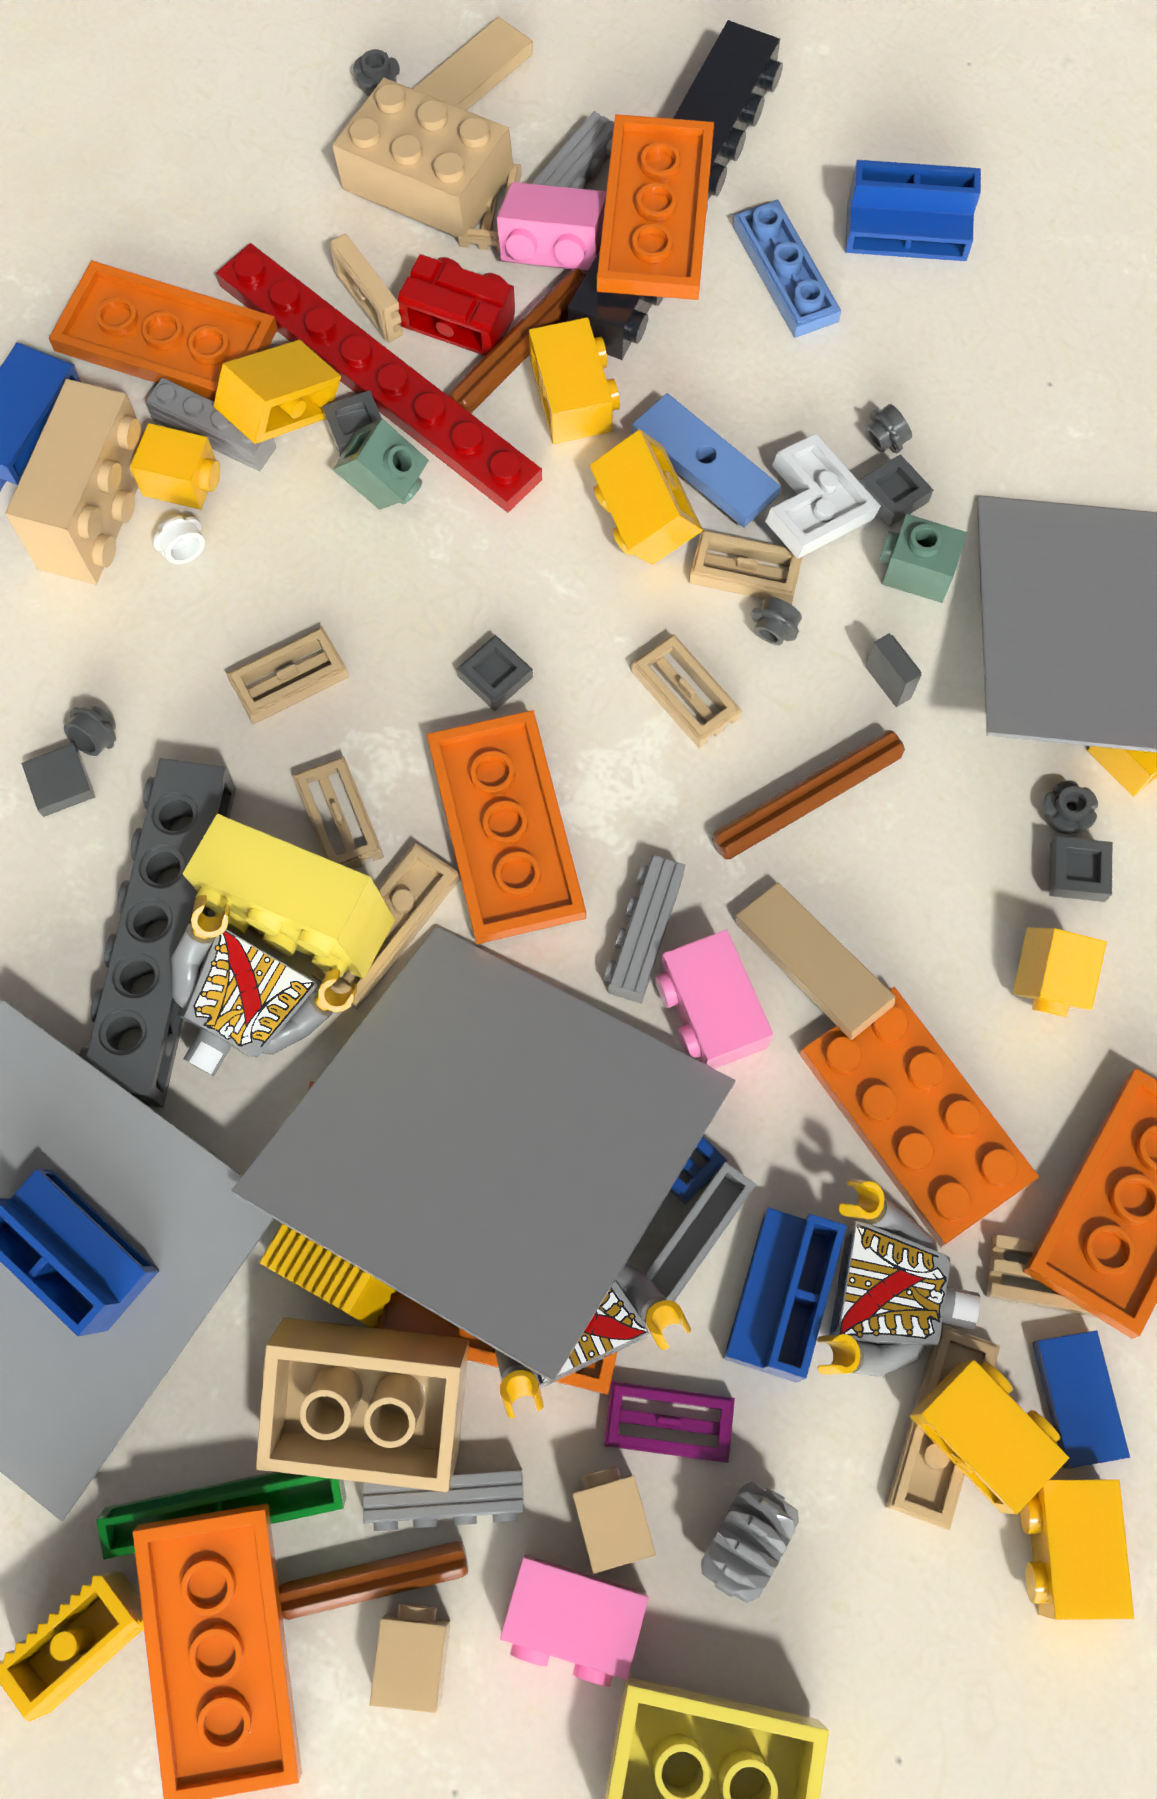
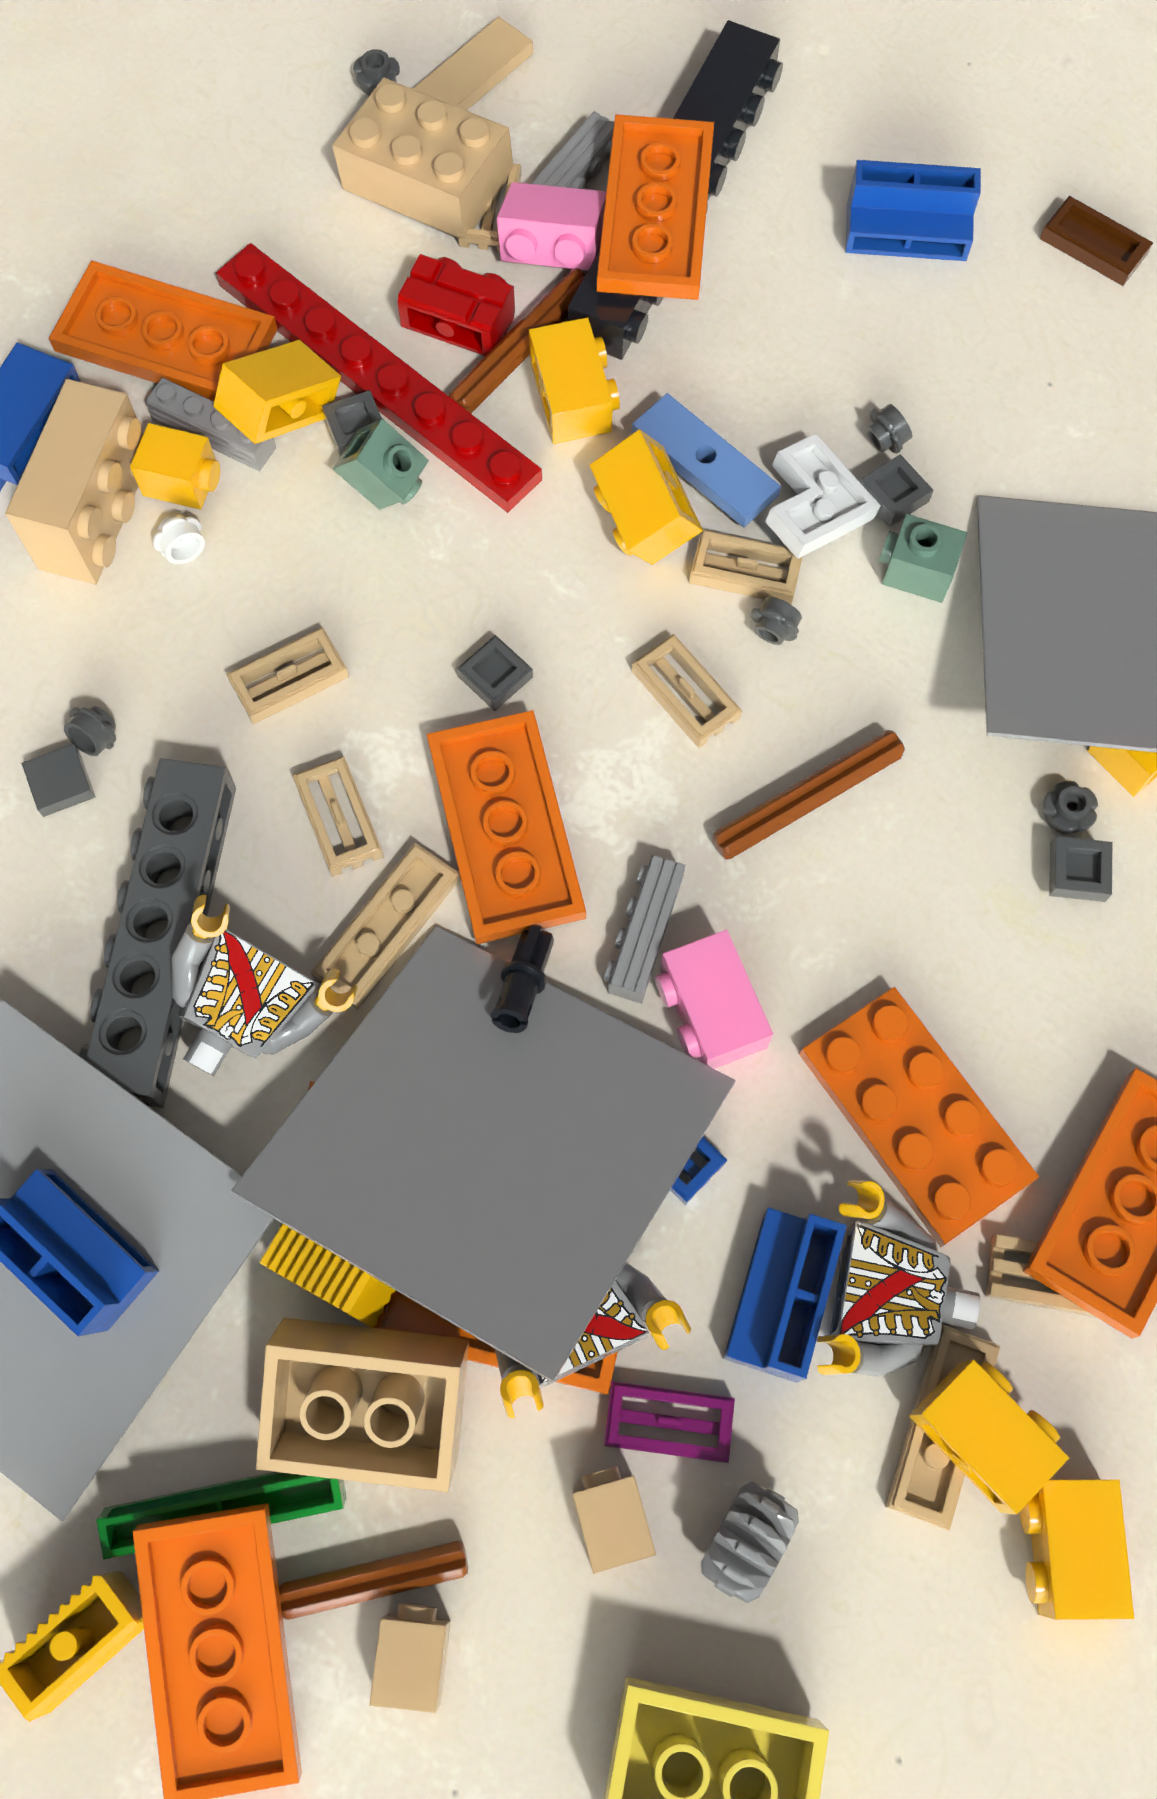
light yellow brick [182,814,395,979] -> none
tan tile [330,233,403,343] -> none
light grey piece [362,1470,525,1531] -> none
bright pink brick [500,1555,649,1687] -> none
light grey piece [645,1162,756,1301] -> none
medium blue tile [733,199,841,338] -> none
tan tile [735,882,896,1040] -> none
dark grey tile [865,633,922,707] -> none
yellow brick [1012,927,1107,1017] -> none
blue tile [1032,1330,1130,1469] -> none
none -> black axle [490,925,554,1033]
none -> reddish brown tile [1040,195,1153,286]

